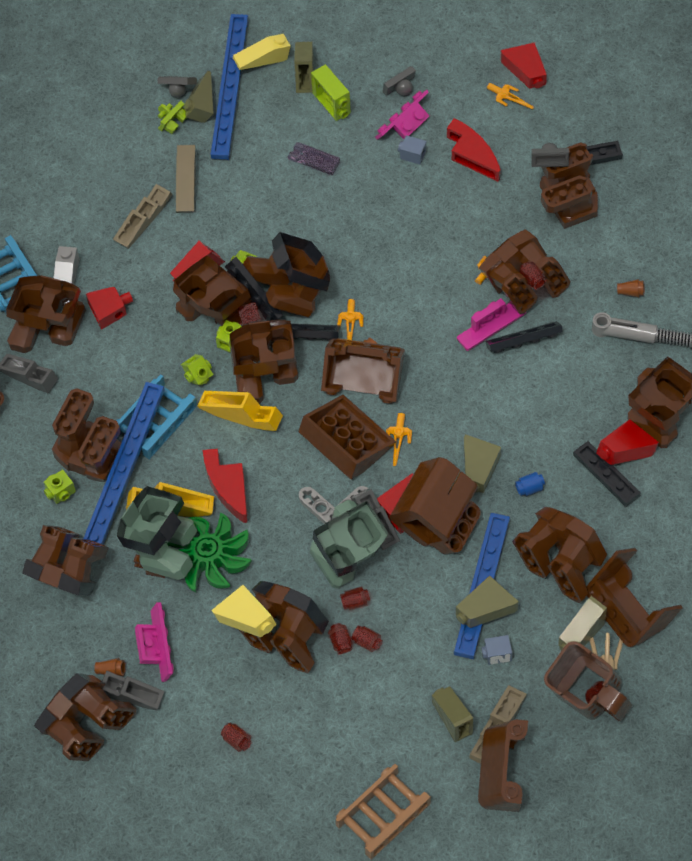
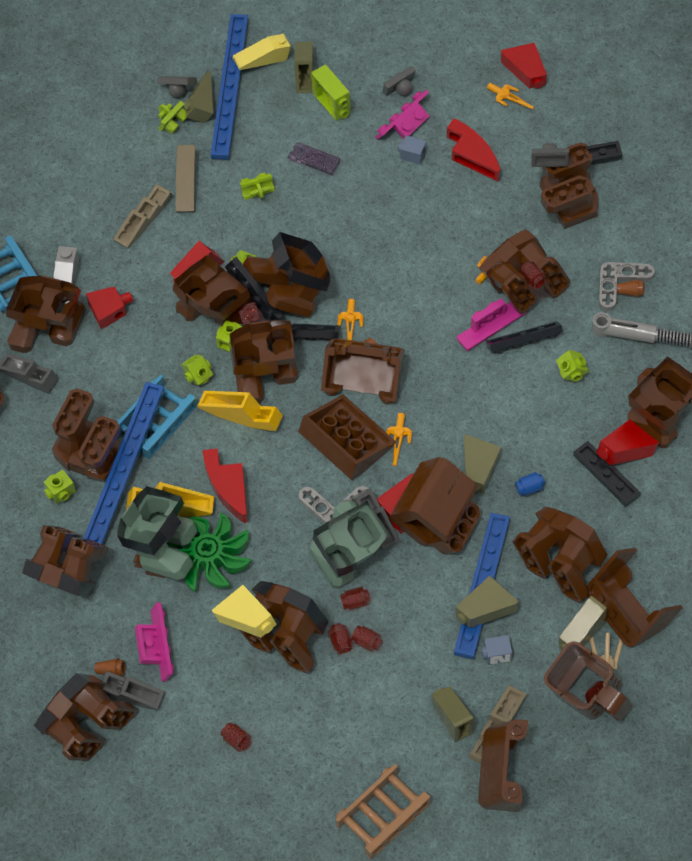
none -> lime hips [240,172,275,200]
none -> lime brick [556,350,589,382]
none -> light grey beam [599,262,655,312]

